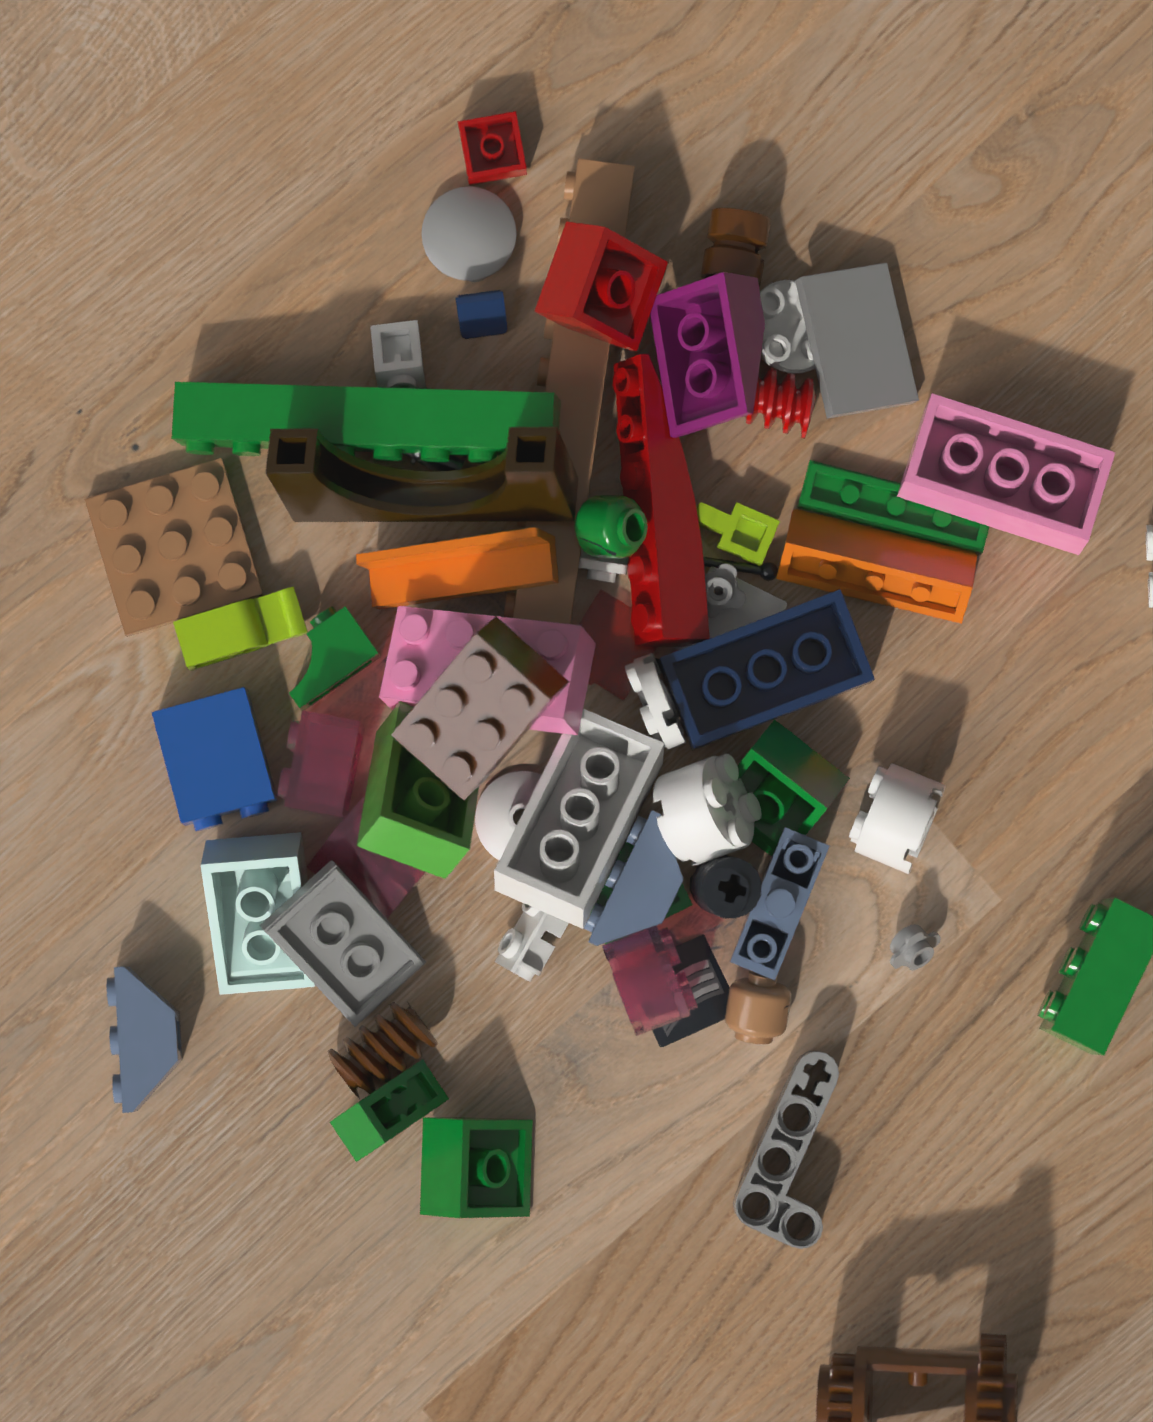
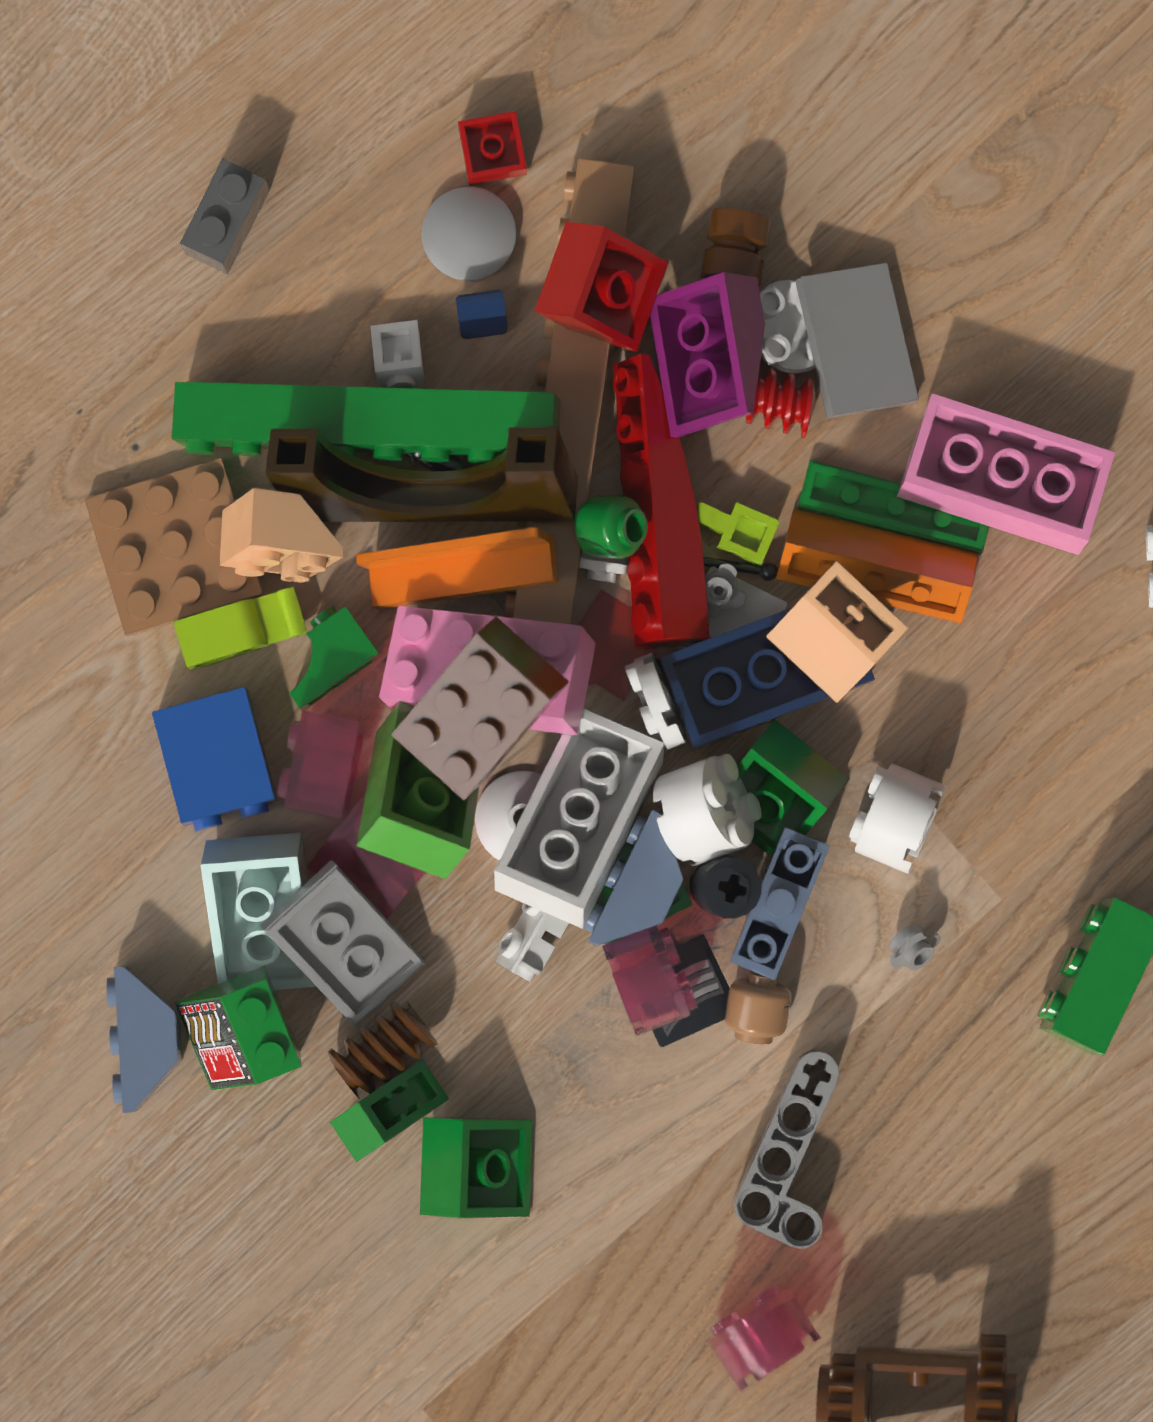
none -> green slope [175,966,302,1090]
none -> dark grey brick [180,158,270,275]
none -> light nougat slope [220,488,343,583]
none -> clear pink brick [708,1284,821,1392]
none -> light nougat slope [766,561,908,703]

